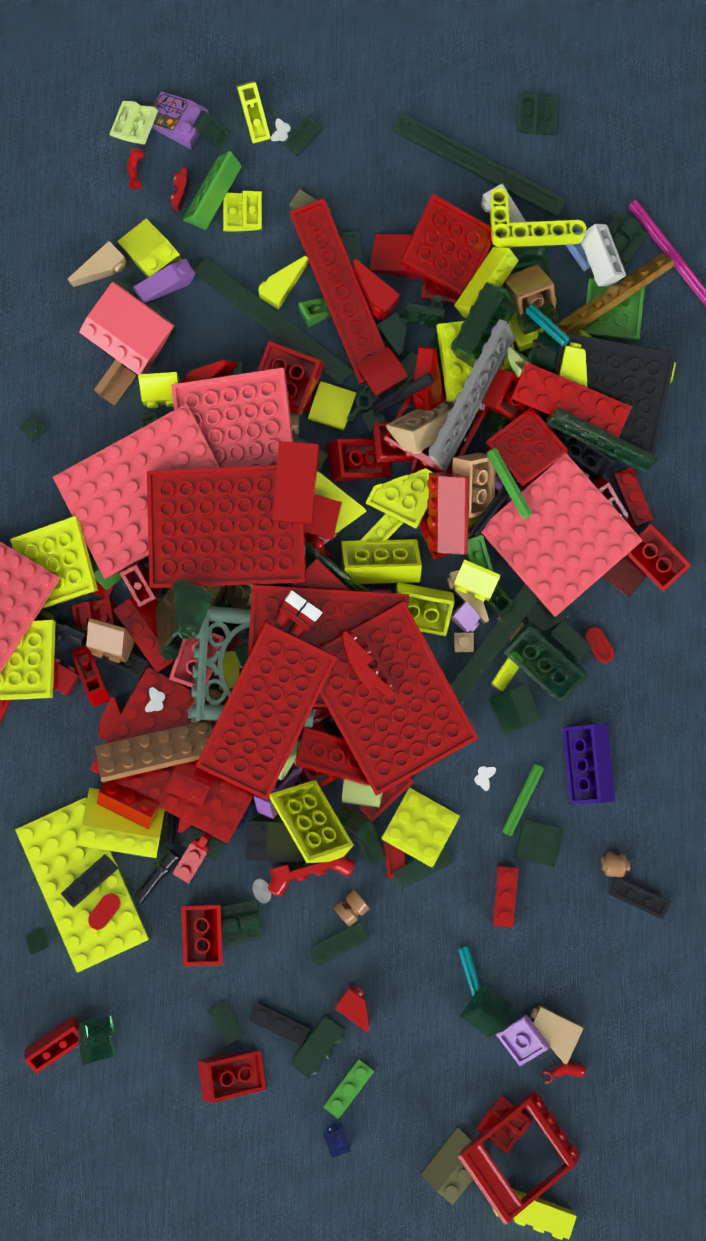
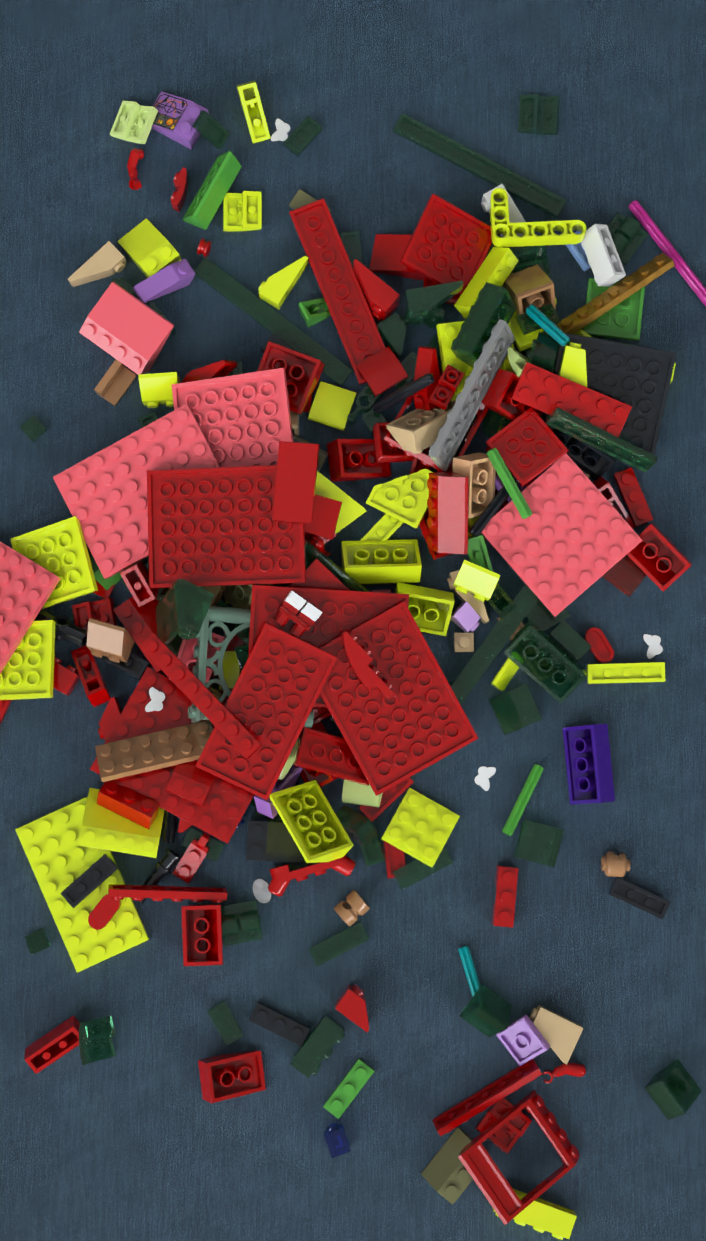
none -> red plate [108,884,227,903]
none -> red plate [139,633,262,759]
none -> red bush [197,238,212,257]
none -> clear green slope [405,280,463,319]
none -> red slope [428,365,465,410]
none -> red plate [432,1059,542,1137]
none -> neon yellow plate [587,662,666,684]
none -> white sticker [643,634,663,659]
none -> clear green slope [645,1059,702,1120]

